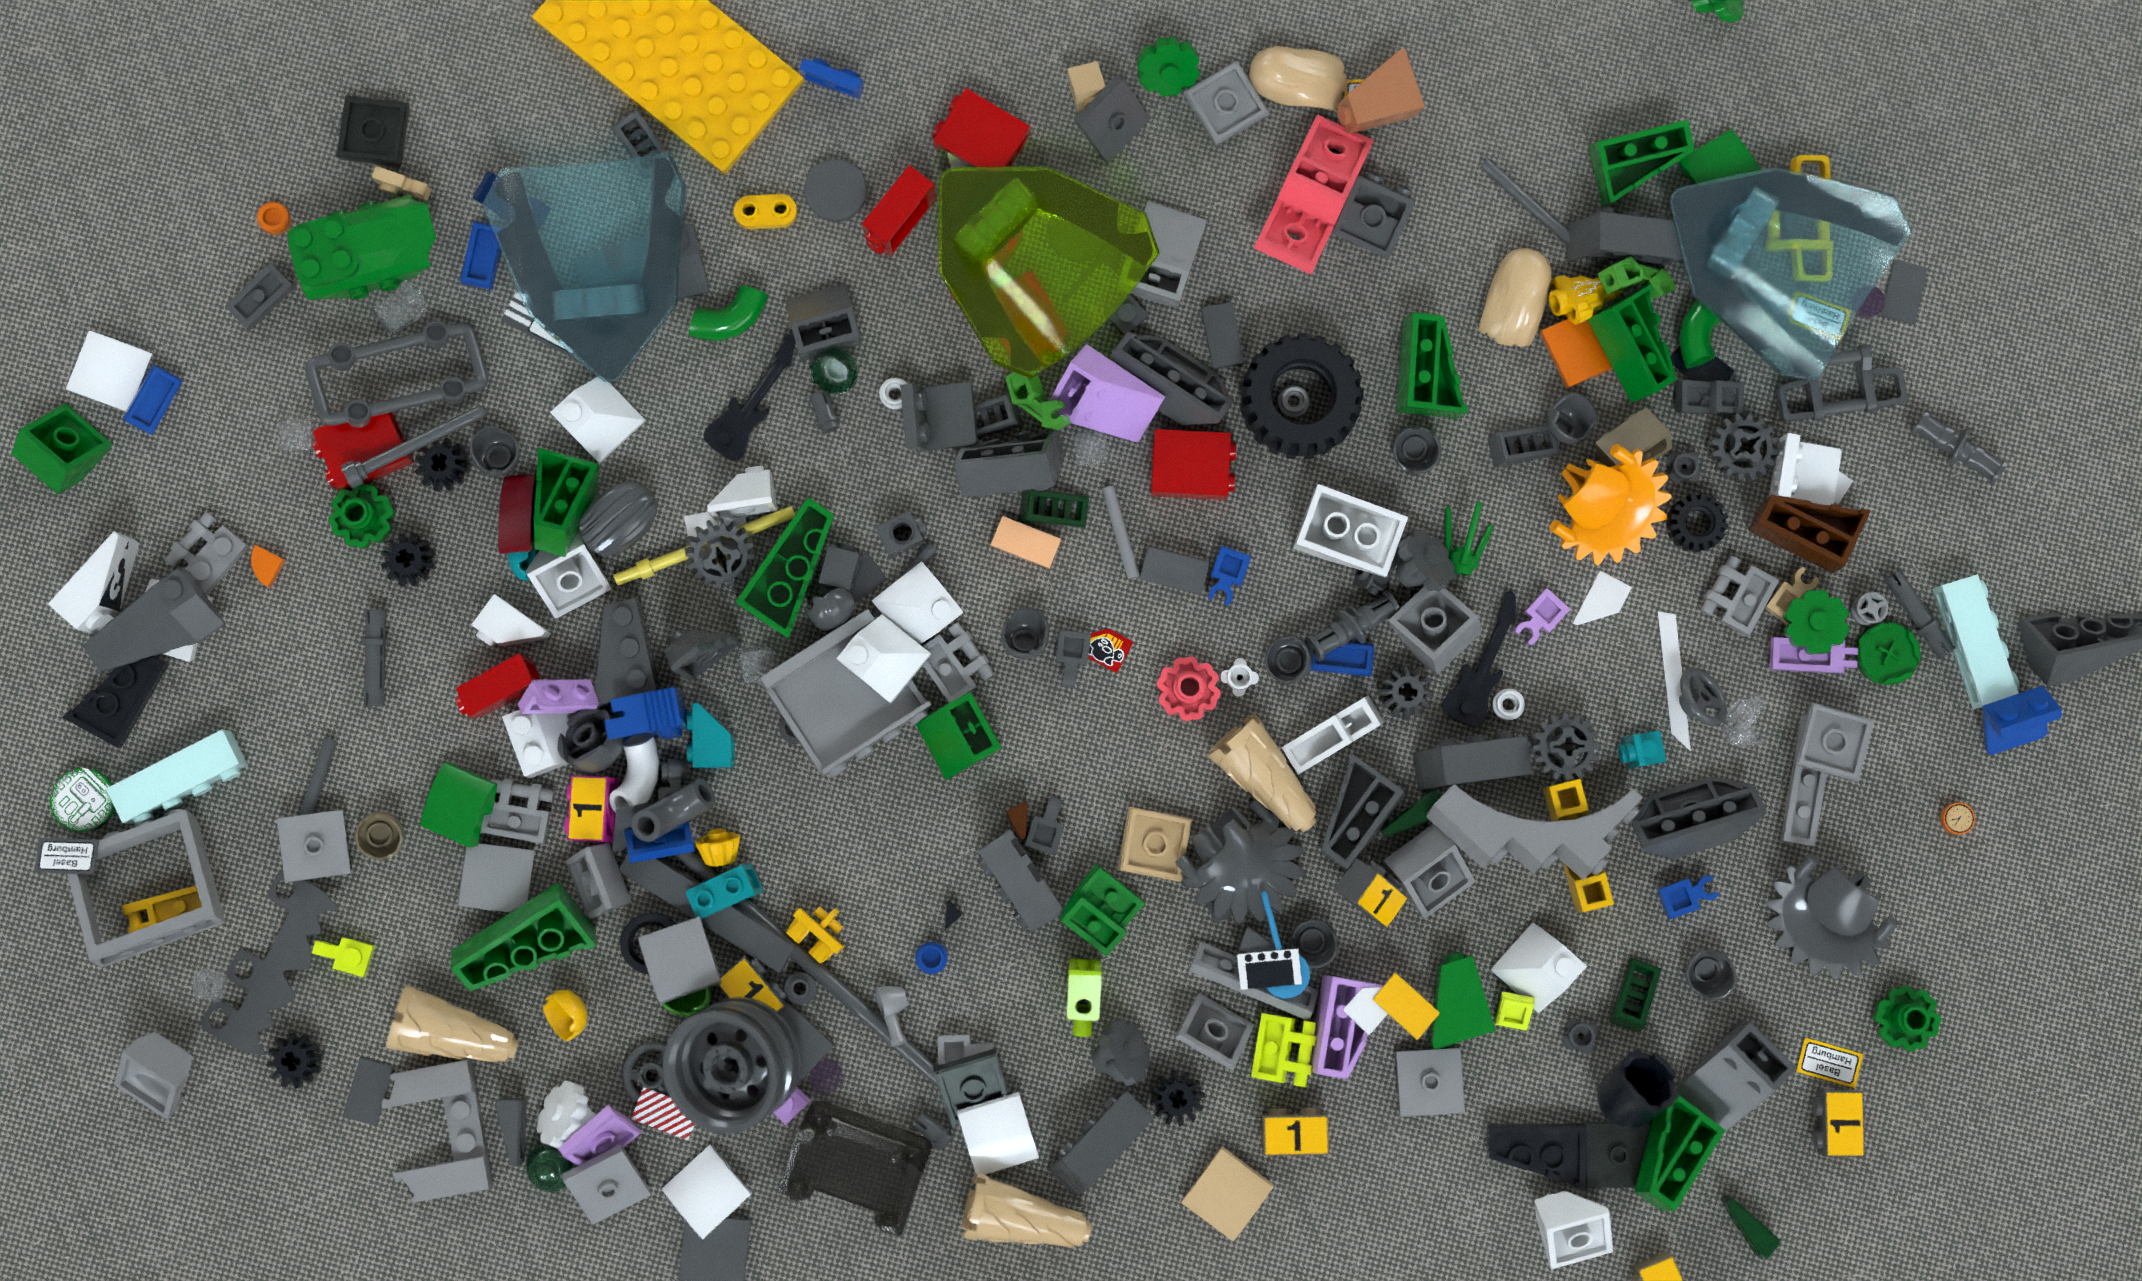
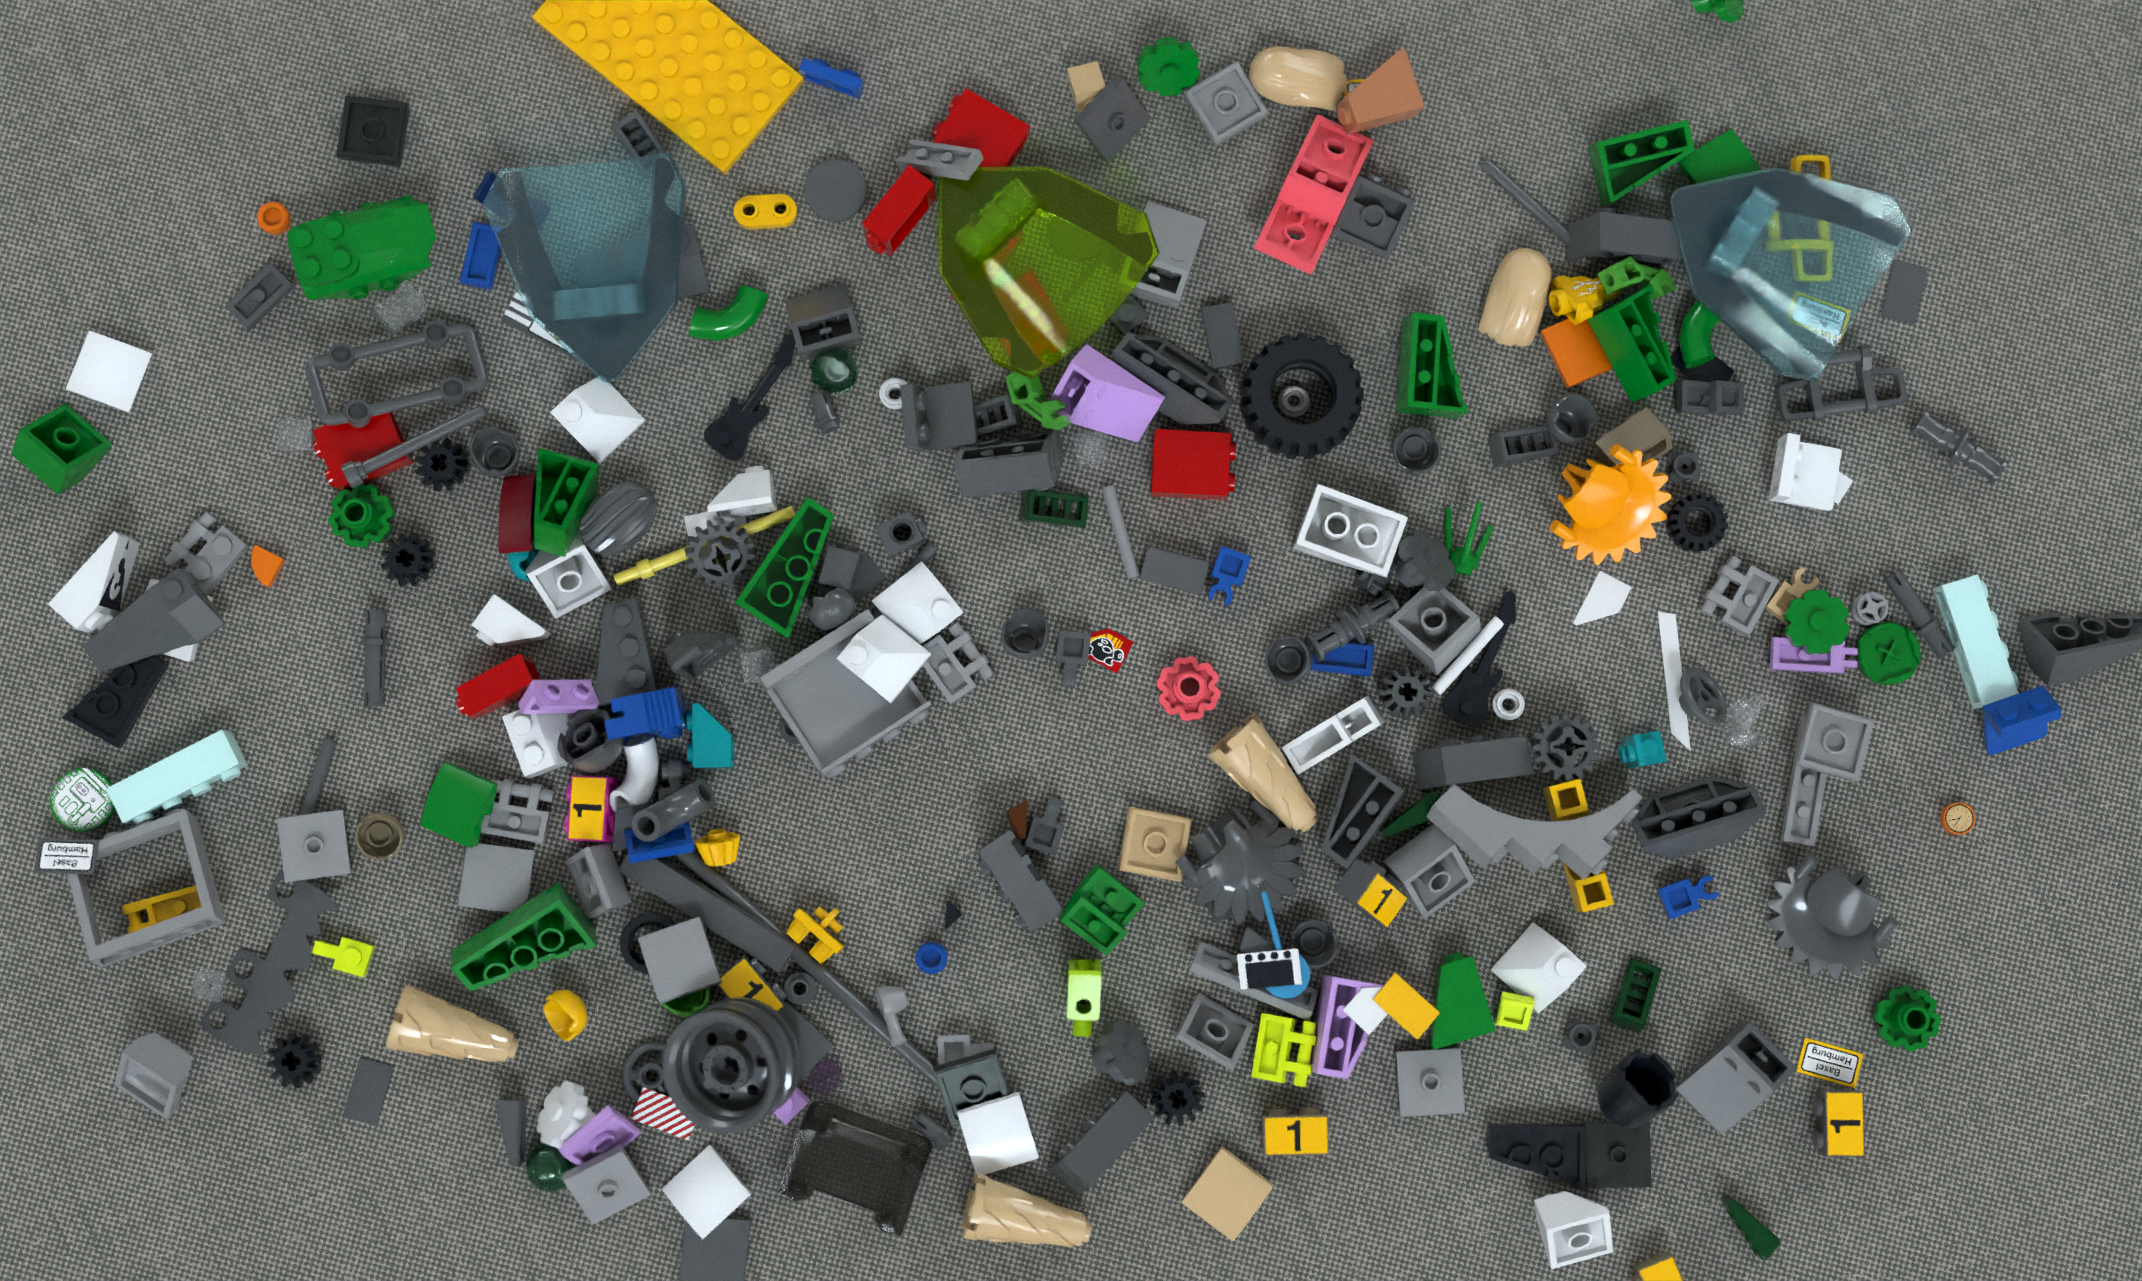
blue tile [122,364,183,435] -> none
tan plate [371,166,432,201] -> none
light grey wedge [382,1059,494,1203] -> none
teal bracket [686,863,764,919] -> none
green slope [916,691,1002,781] -> none
light nougat tile [991,516,1061,569] -> none
white plate [1220,658,1259,697] -> none
lavender plate [1513,588,1570,646] -> none
green wedge [1634,1095,1726,1212] -> none
dark grey hair [1685,949,1737,1001] -> none
dark grey gear [1708,413,1780,483] -> none
reddish brown wedge [1748,495,1871,574] -> none
clear purple tile [1851,285,1885,318] -> none
none -> light grey hinge [896,139,984,181]
none -> white bar [1431,616,1504,696]

